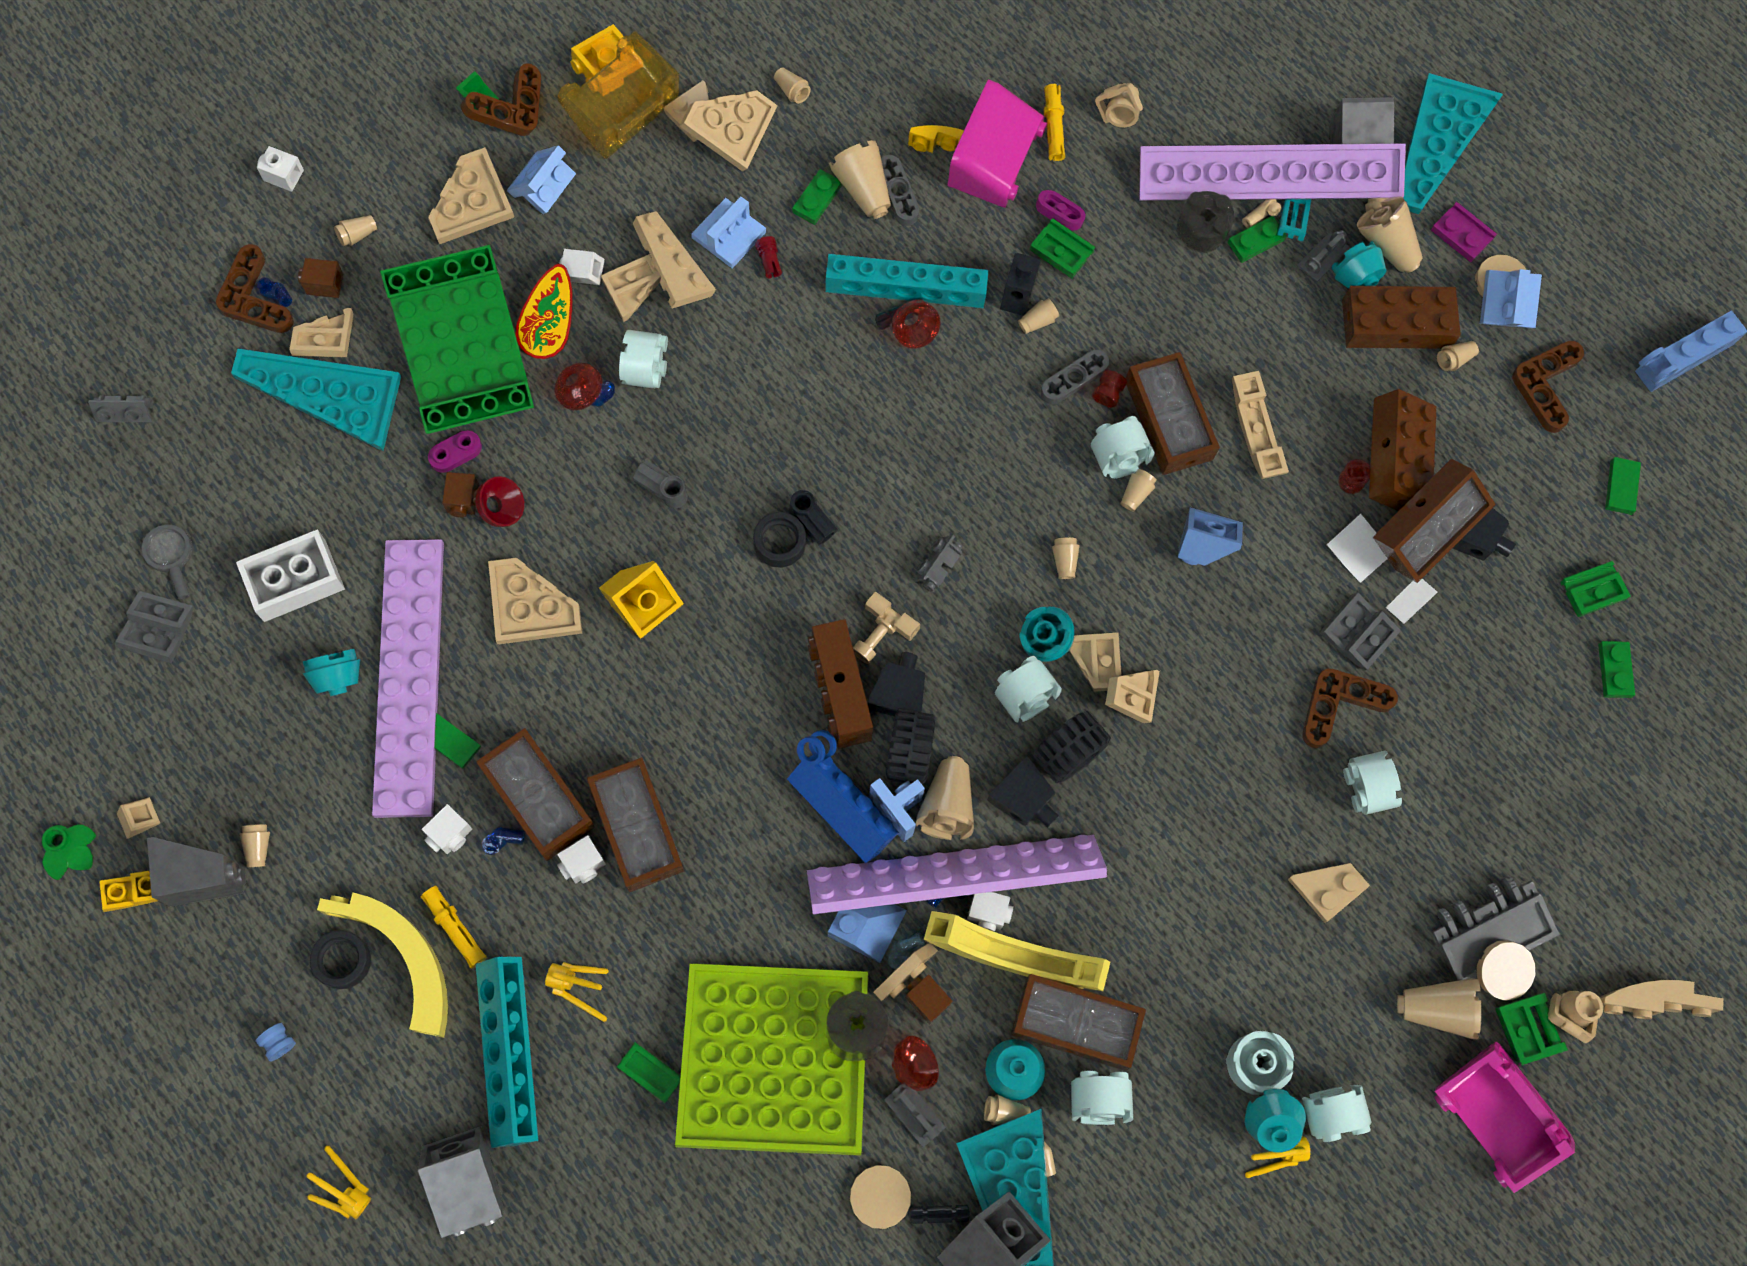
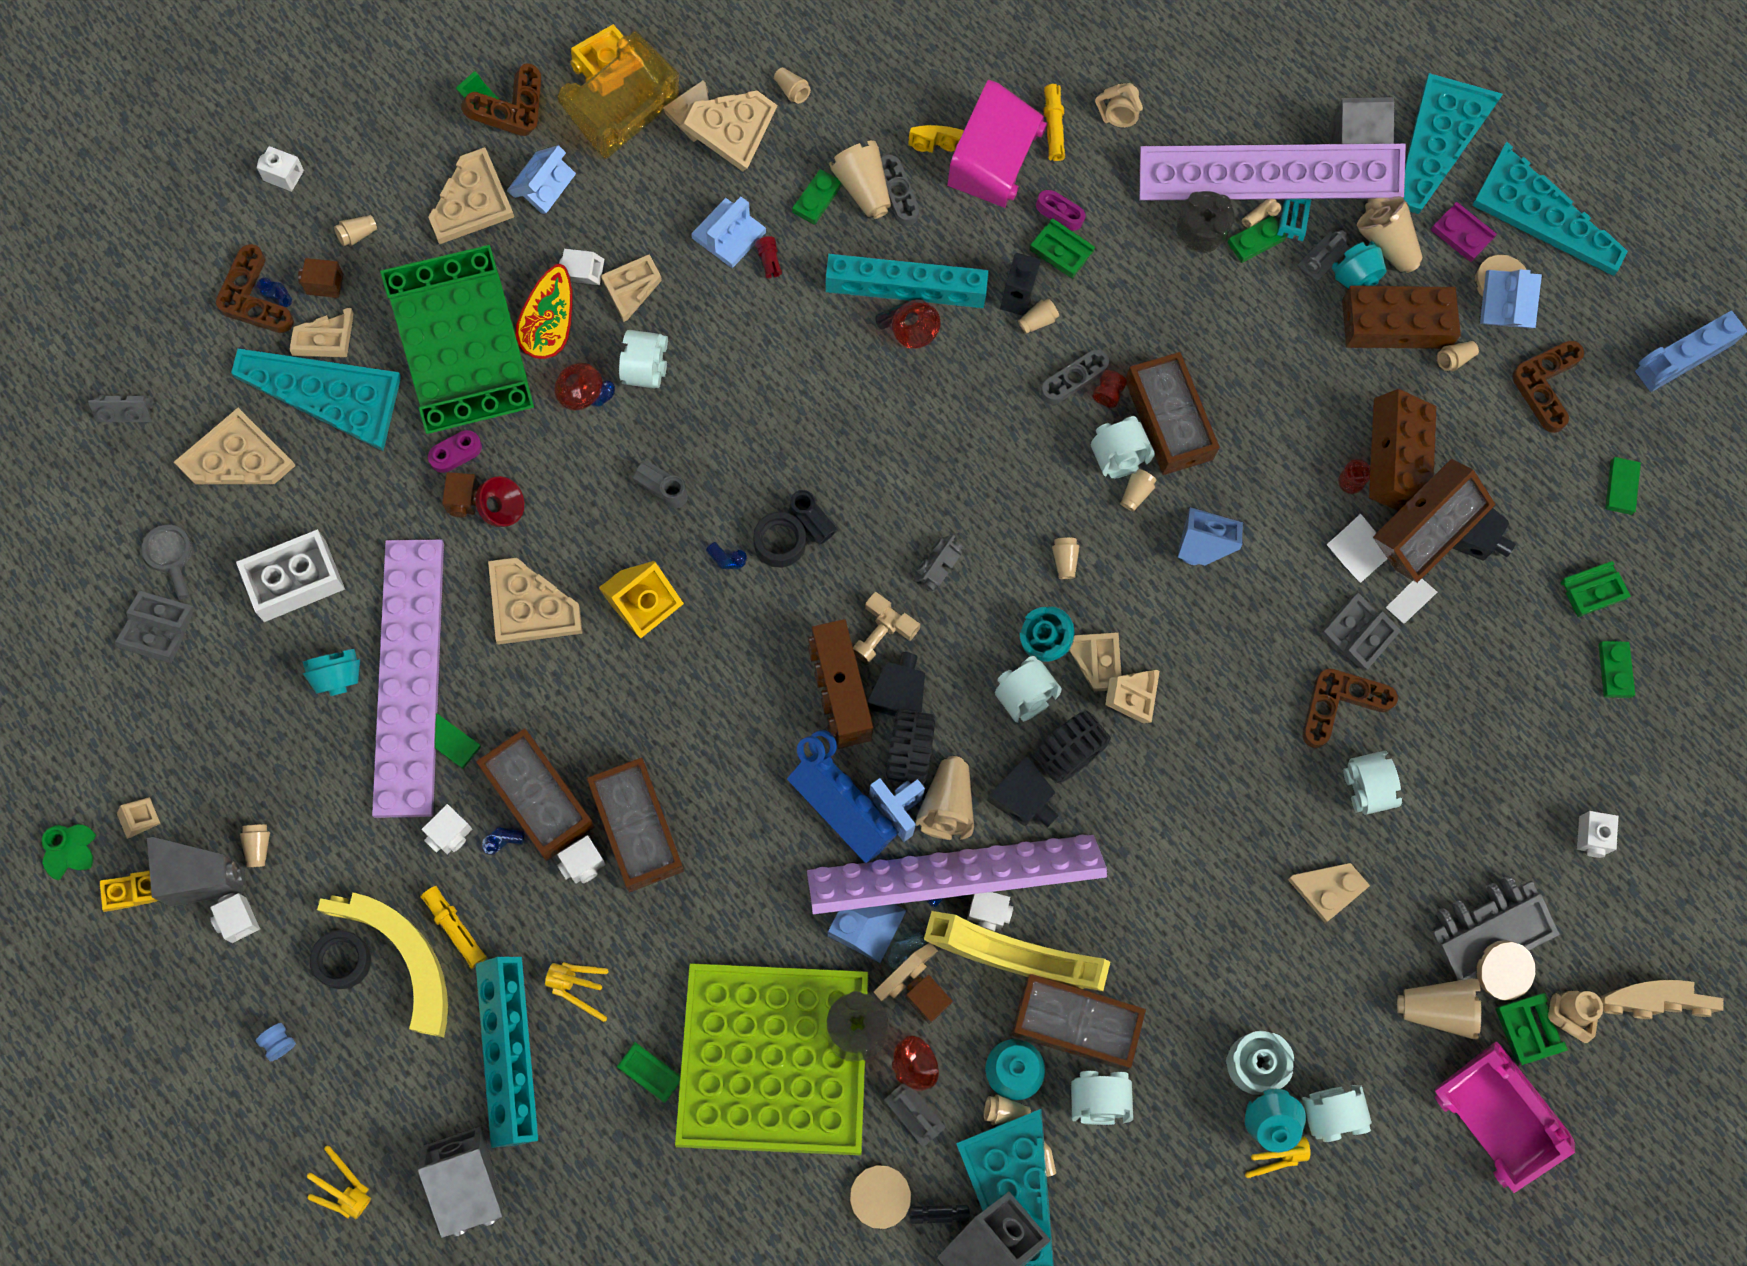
tan wing [633,211,716,308] -> none
tan slope [1232,371,1289,479] -> none
none -> tan plate [174,408,295,484]
none -> white brick [210,893,260,943]
none -> clear blue arm [706,542,747,569]
none -> teal wing [1472,141,1628,276]
none -> white brick [1577,811,1618,858]

